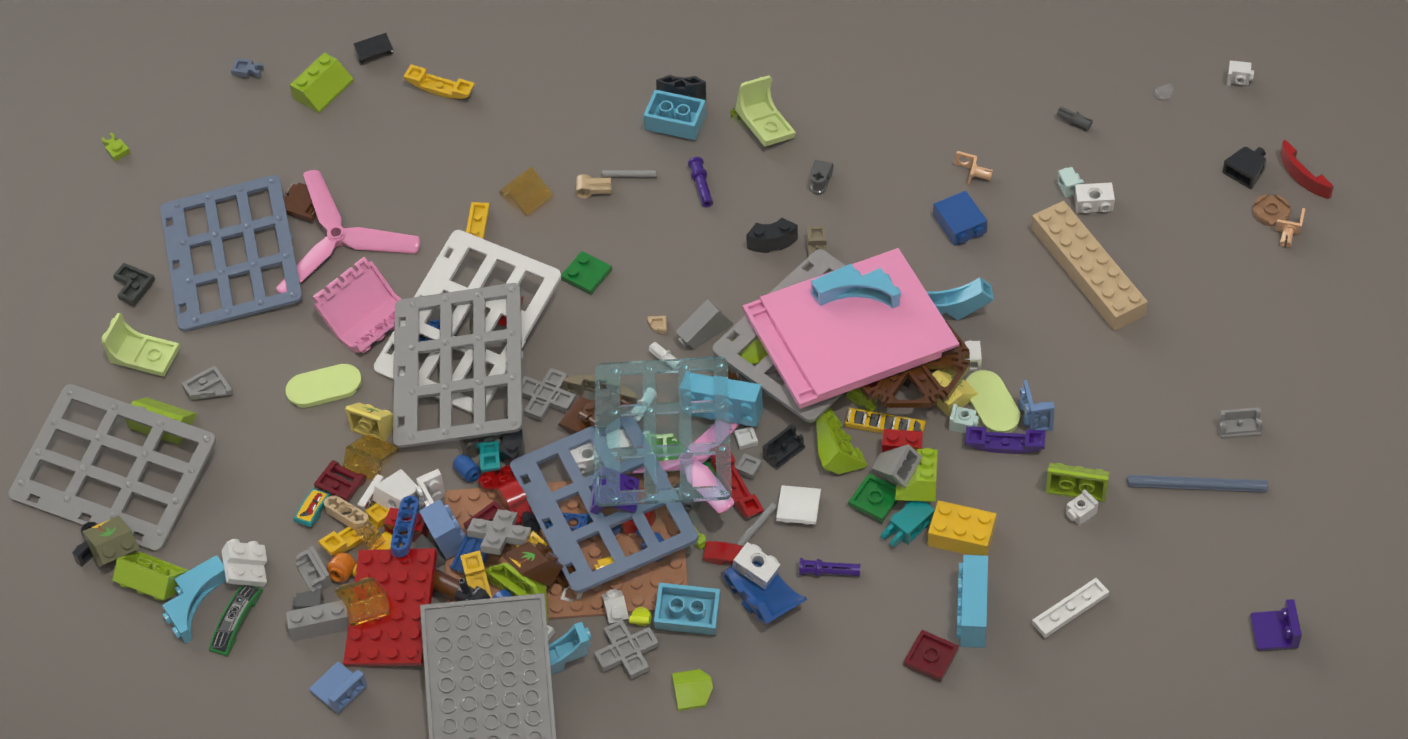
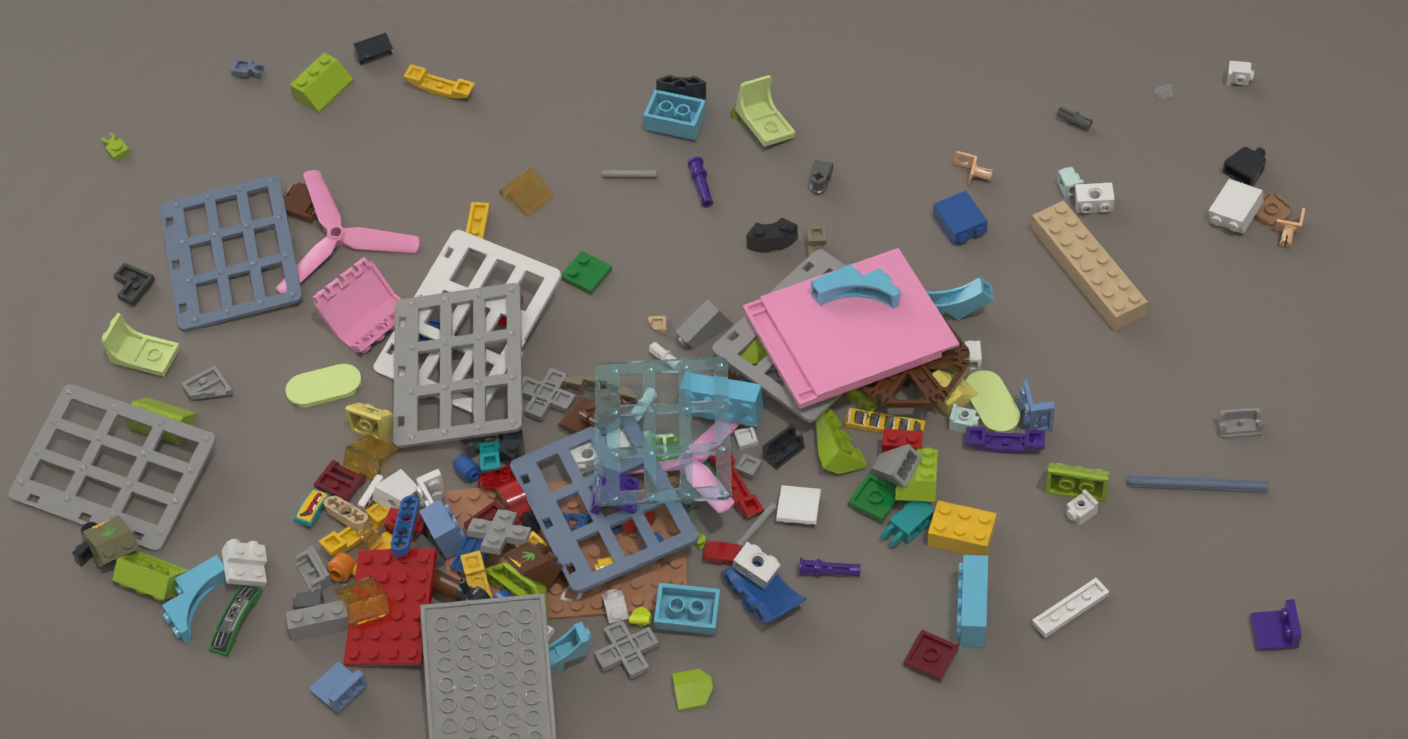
tan piece [576,174,612,199] -> none
red slope [1280,140,1334,199] -> none
none -> white brick [1208,179,1264,234]

